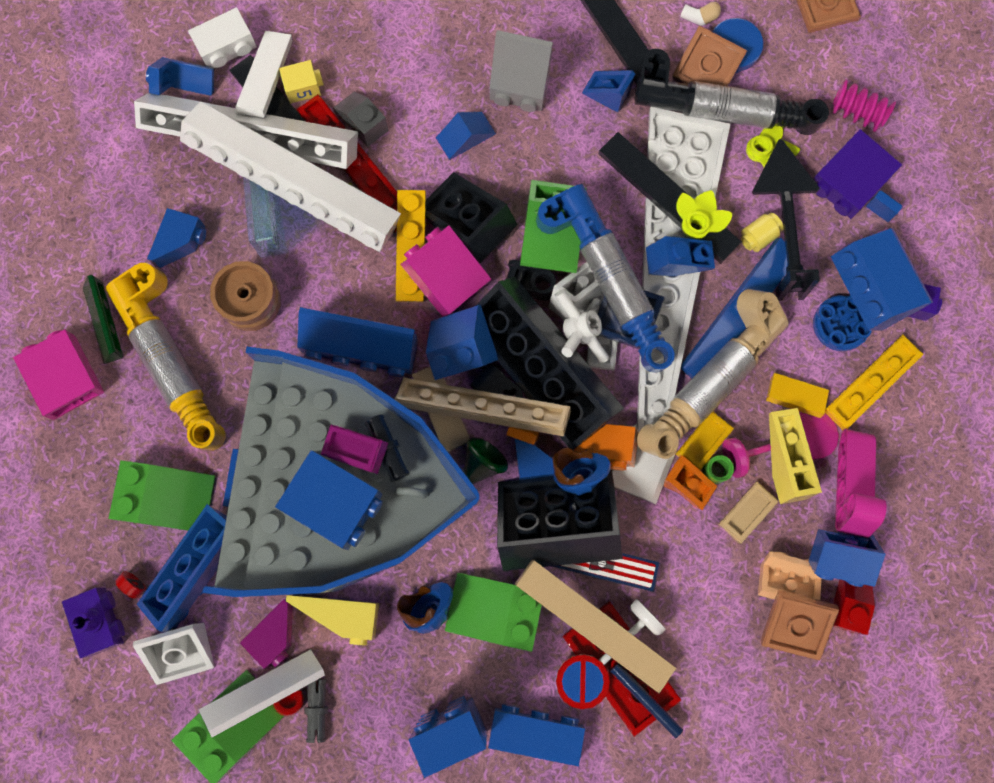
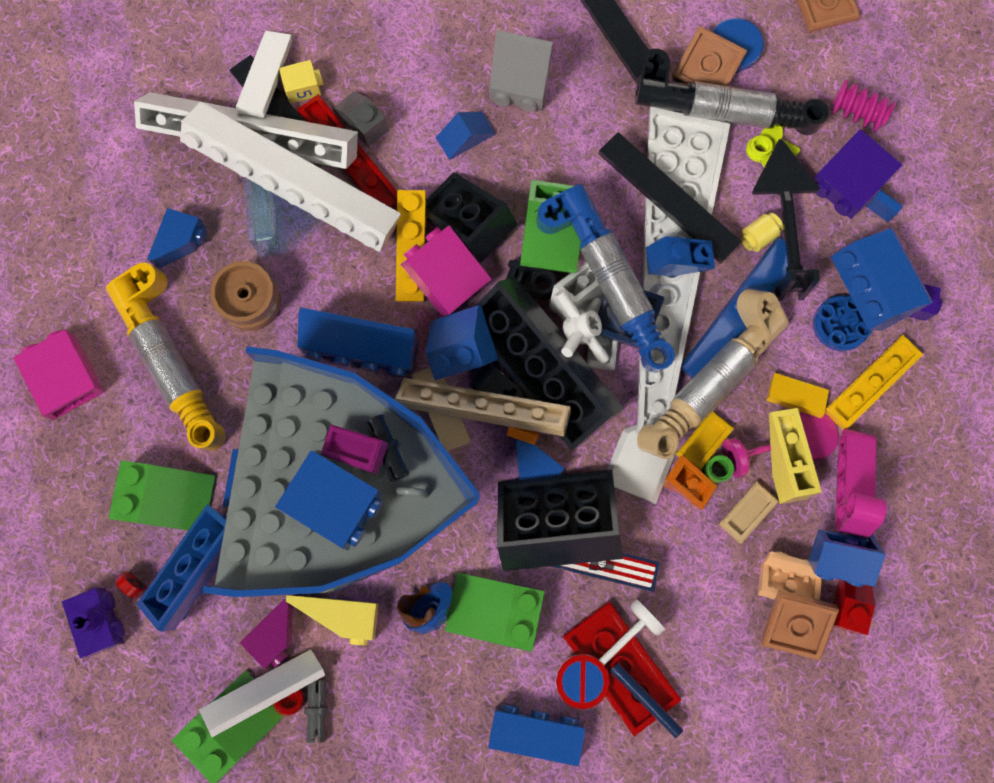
dark green slope [83,274,124,364] -> none
white slope [133,623,214,685] -> none
blue bracket [146,57,214,96] -> none
white brick [188,7,257,68] -> none
blue brick [408,696,487,778] -> none
dark green hat [463,437,508,484] -> none
tan tile [515,560,676,693] -> none
blue piece [553,447,611,495] -> none
orange slope [574,424,639,471] -> none
blue slope [582,70,635,112] -> none
neon yellow plate [676,190,732,239] -> none
arm [680,1,721,26] -> none

